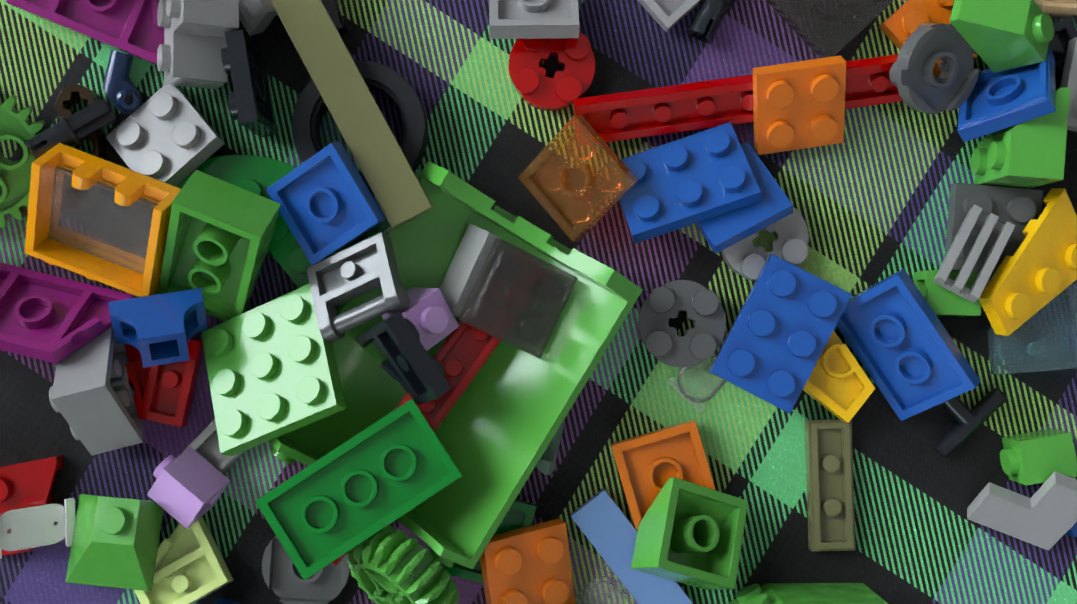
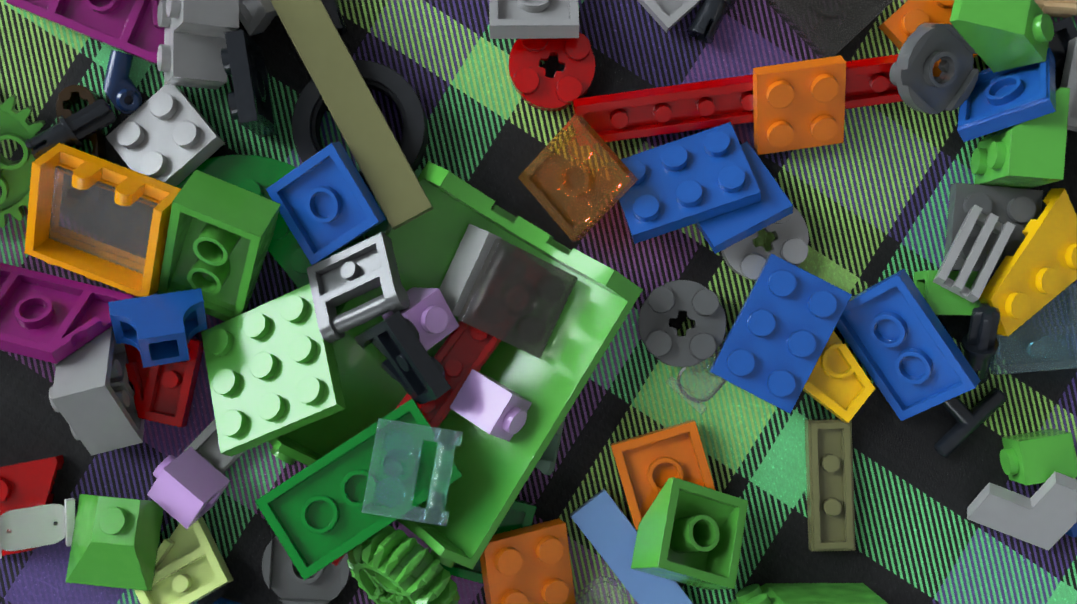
none -> clear light blue plate [361,418,463,526]
none -> lavender brick [450,369,532,442]
none -> black axle [961,303,1000,384]

